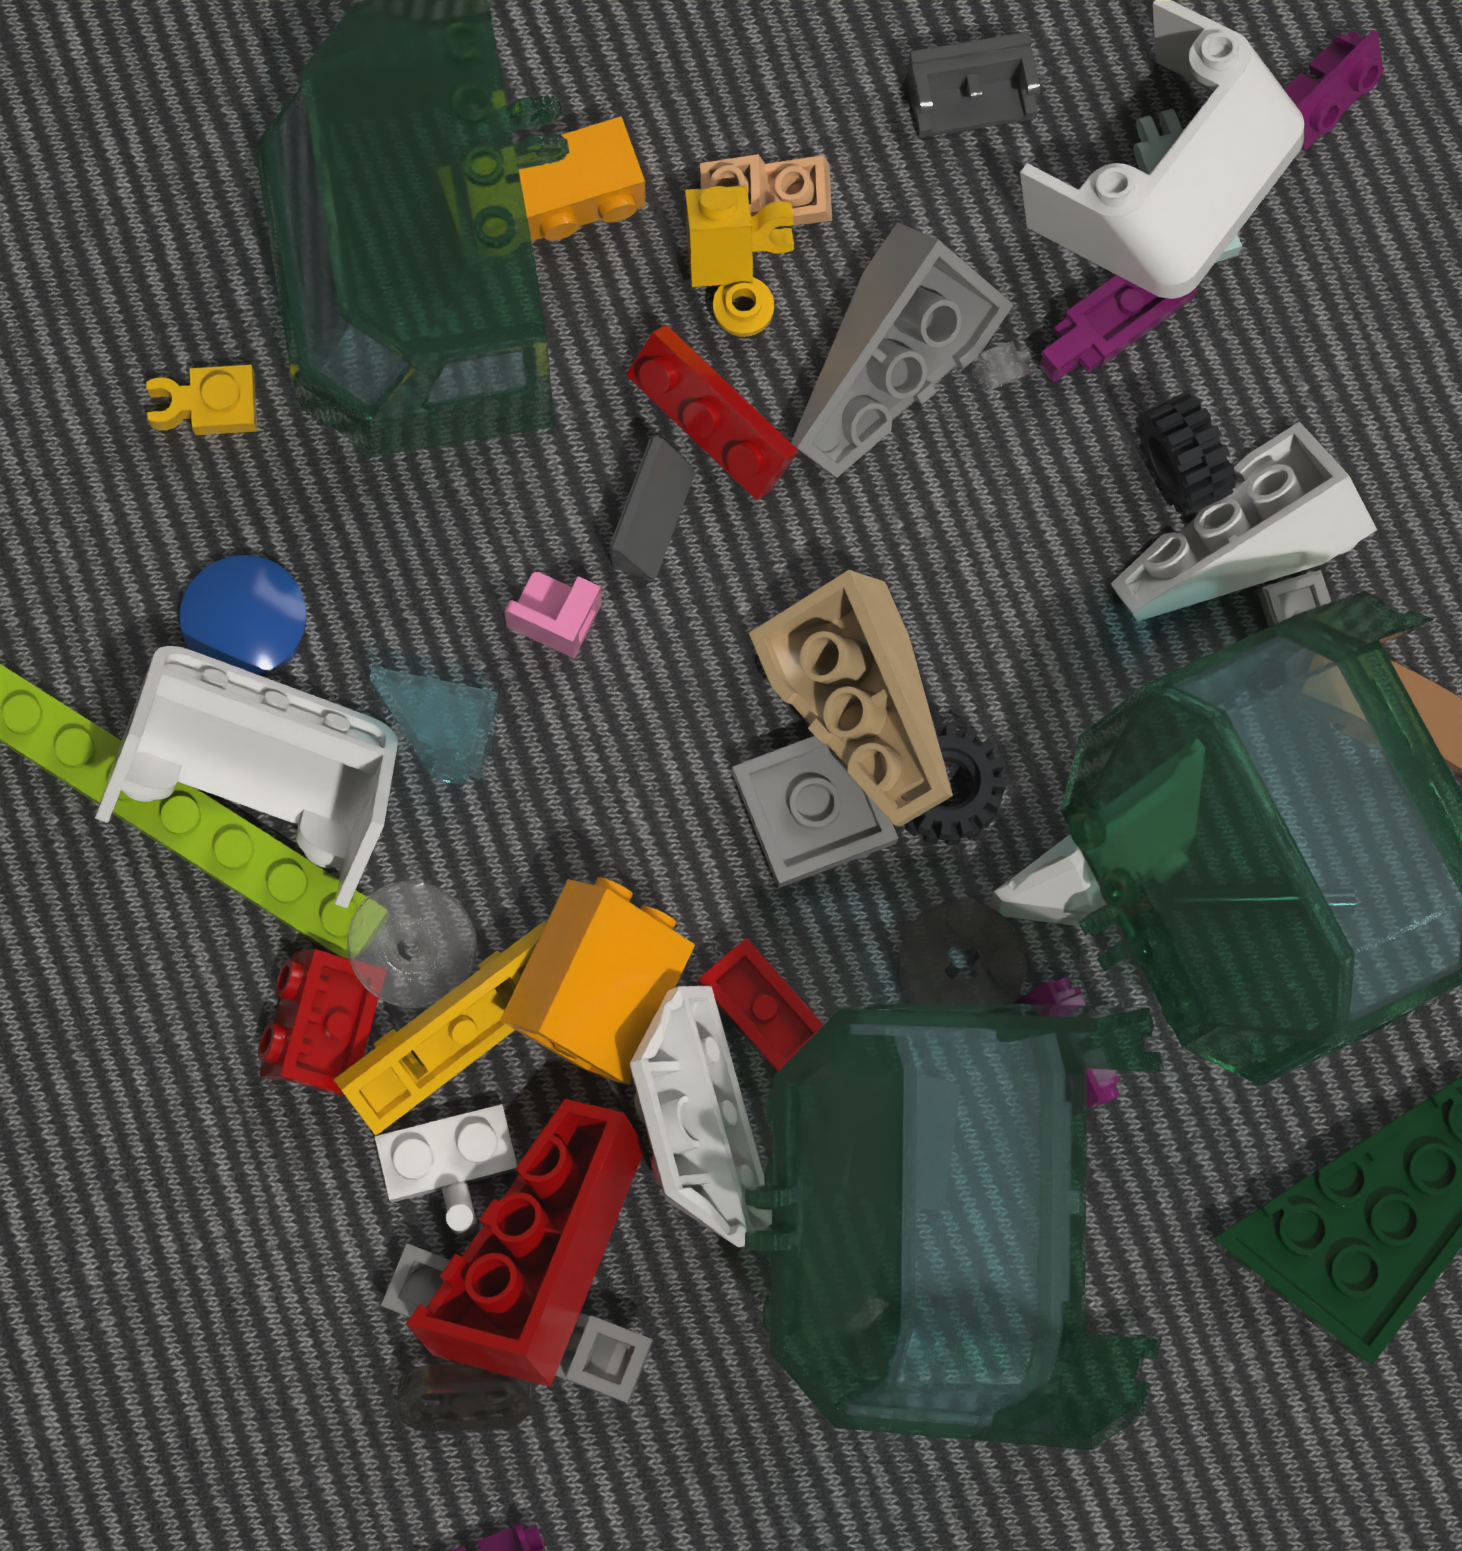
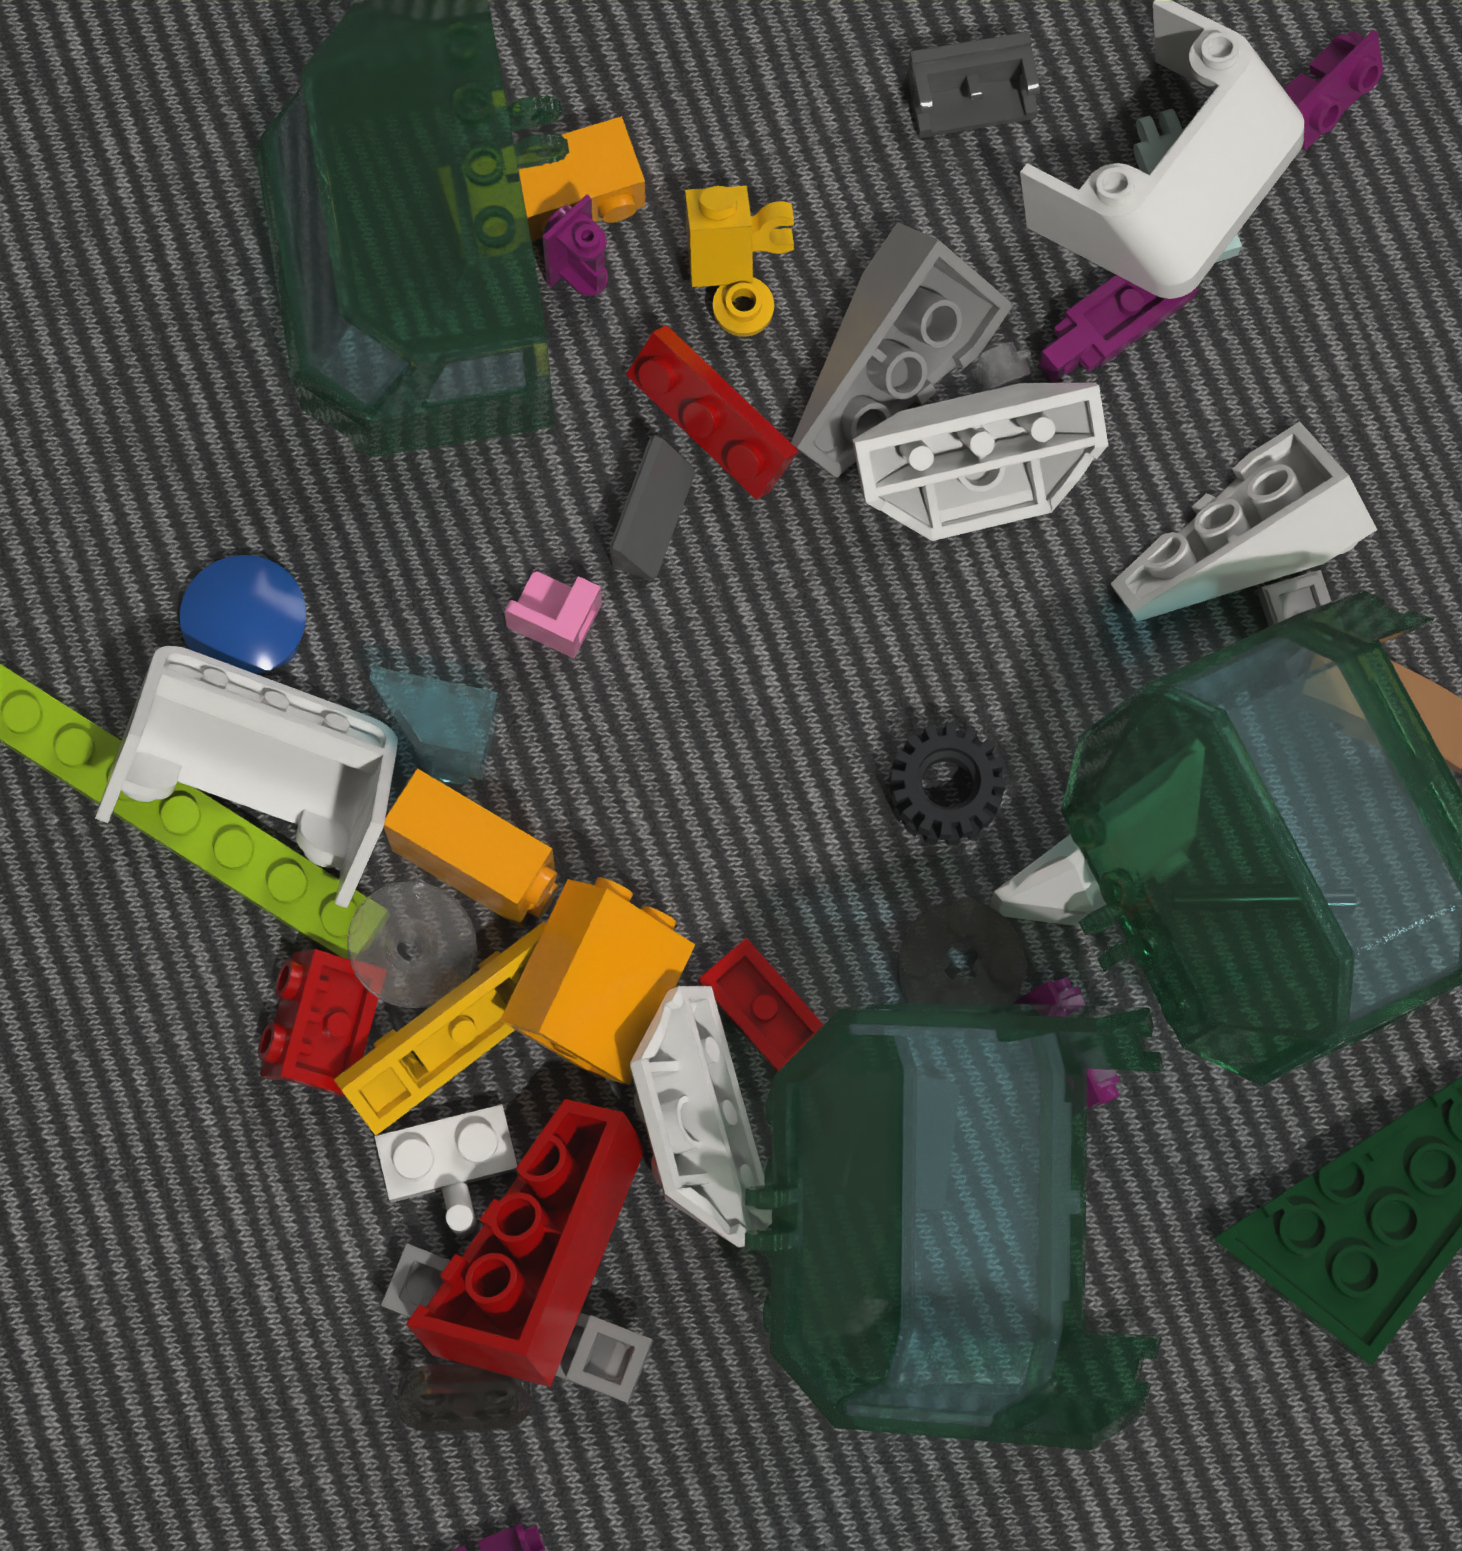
yellow plate [146,365,257,435] -> none
light nougat slope [700,154,832,225] -> none
light grey plate [732,736,899,888] -> none
tan wedge [749,570,953,827] -> none
black tyre [1135,392,1236,516] -> none
none -> light orange brick [383,768,559,928]
none -> magenta hinge [543,194,608,296]
none -> white wedge [852,382,1108,541]

